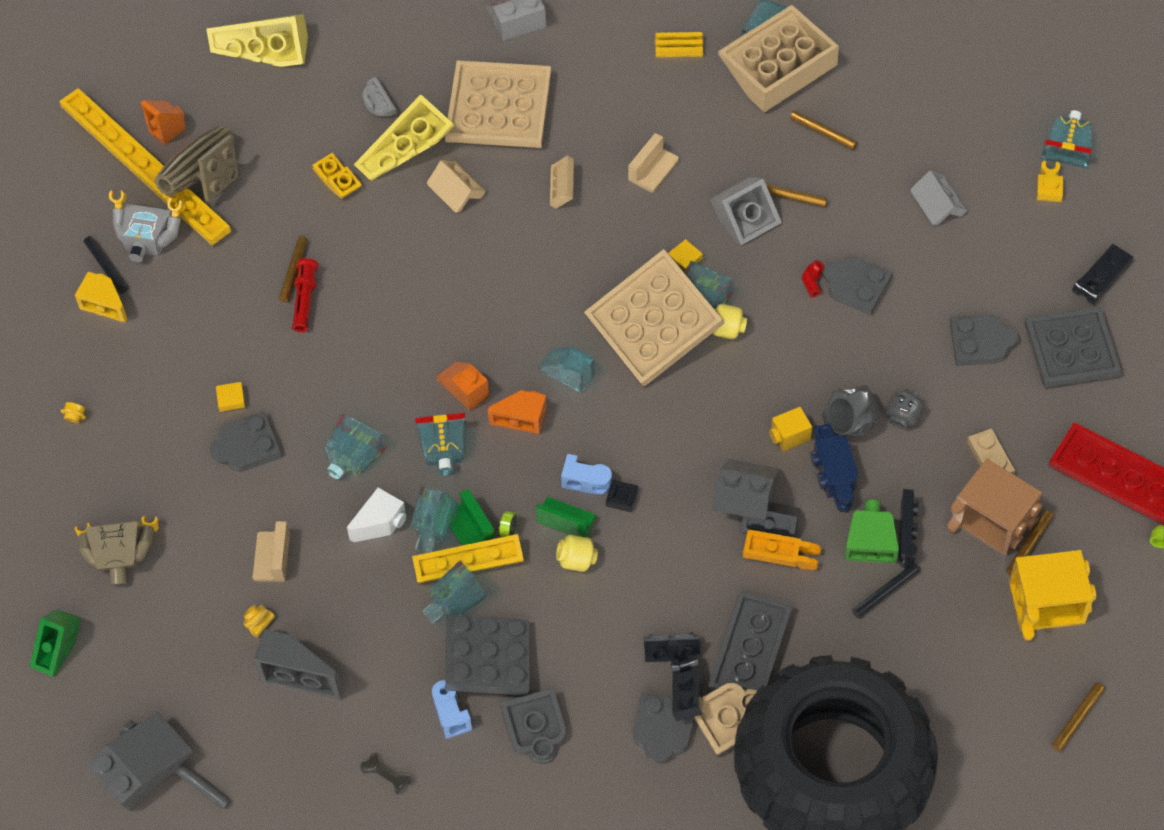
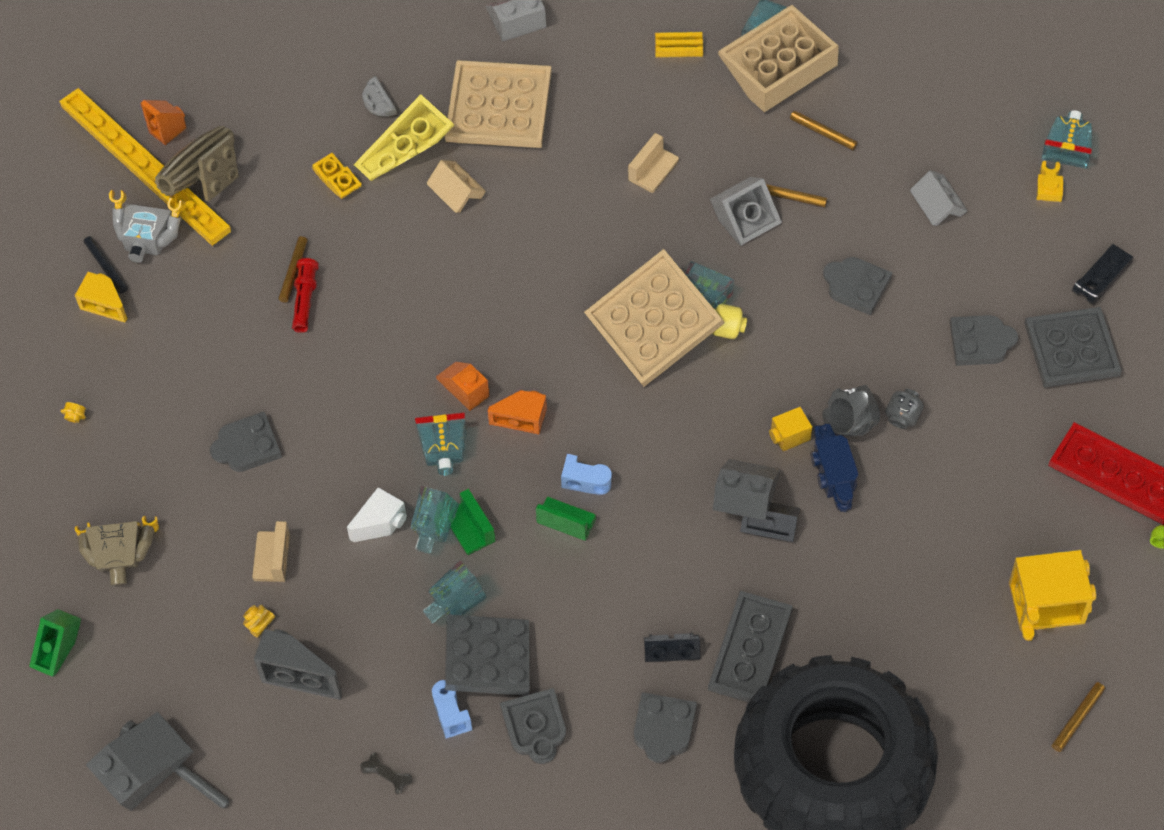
light yellow wedge [207,14,308,67] -> none
yellow tile [216,382,245,412] -> none
clear light blue torso [325,414,387,479] -> none
yellow plate [412,534,524,584] -> none
lime tile [499,511,518,537] -> none
clear light blue slope [538,346,595,393] -> none
tan plate [550,155,574,209] -> none
light yellow head [556,534,598,572] -> none
black tile [606,480,638,512] -> none
yellow tile [668,239,703,273] -> none
black plate [671,653,703,721] -> none
tan plate [694,683,757,756] -> none
light orange hinge [743,530,822,571] -> none
red arm [801,260,824,298] -> none
bright green torso [845,500,898,563] -> none
black bar [852,563,920,618] -> none
black plate [898,489,919,568] -> none
medium nougat container [947,459,1042,556] -> none
tan plate [967,428,1015,475] -> none
pearl gold bar [1006,510,1054,576] -> none

